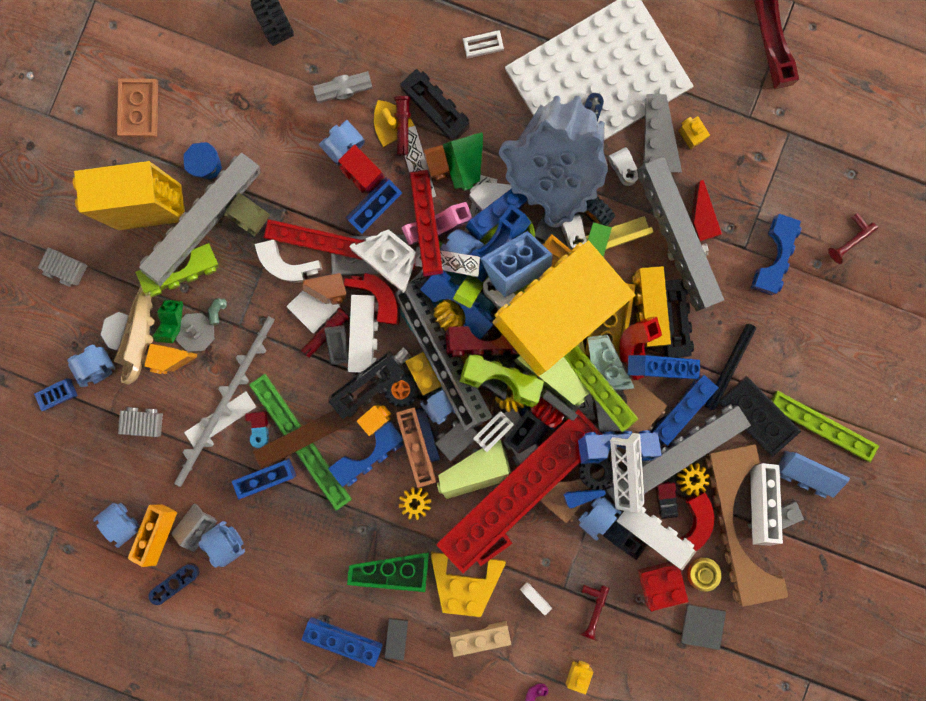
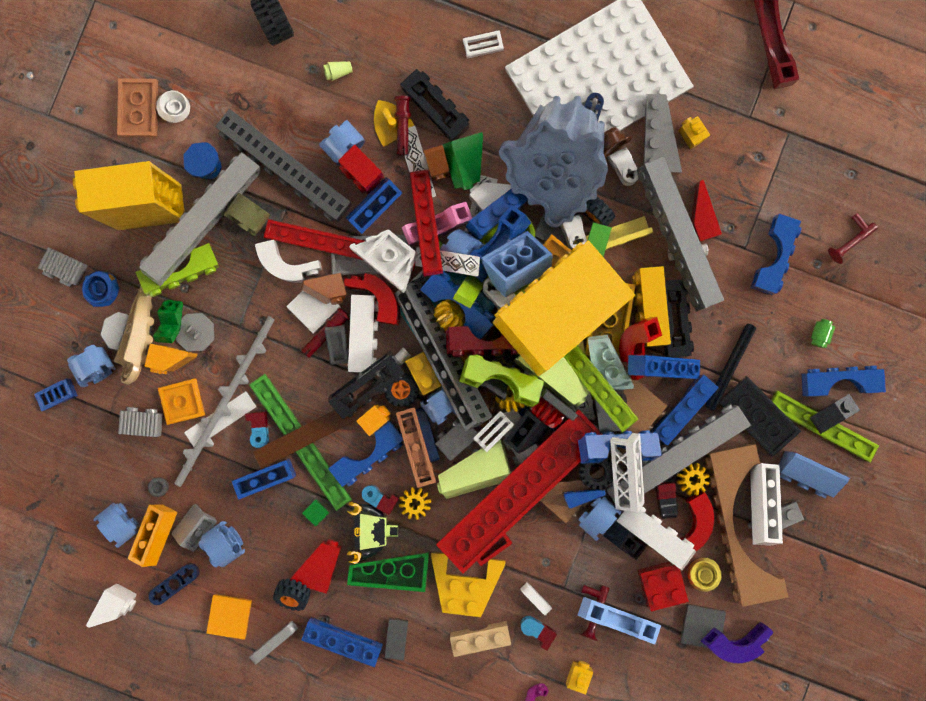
sand green arm [208,298,227,325] -> none
light grey piece [313,71,373,103] -> none
none -> blue hat [82,271,120,307]
none -> white slope [86,584,137,628]
none -> dark grey tile [148,477,169,497]
none -> white hat [156,90,190,123]
none -> light orange tile [158,379,205,425]
none -> light orange tile [206,594,252,640]
none -> dark grey brick [215,109,352,223]
none -> light grey beam [249,621,298,665]
none -> black wheel [273,579,311,611]
none -> red slope [290,539,342,594]
none -> green tile [302,499,330,527]
none -> yellowish green cone [323,61,353,81]
none -> torso [347,502,398,563]
none -> leg [362,485,400,515]
none -> leg [520,616,557,651]
none -> light blue arch [577,597,661,644]
none -> reddish brown piece [604,127,632,159]
none -> dark purple arch [701,622,774,663]
none -> blue arch [801,366,886,396]
none -> black slope [810,394,860,434]
none -> bright green brick [811,319,835,348]

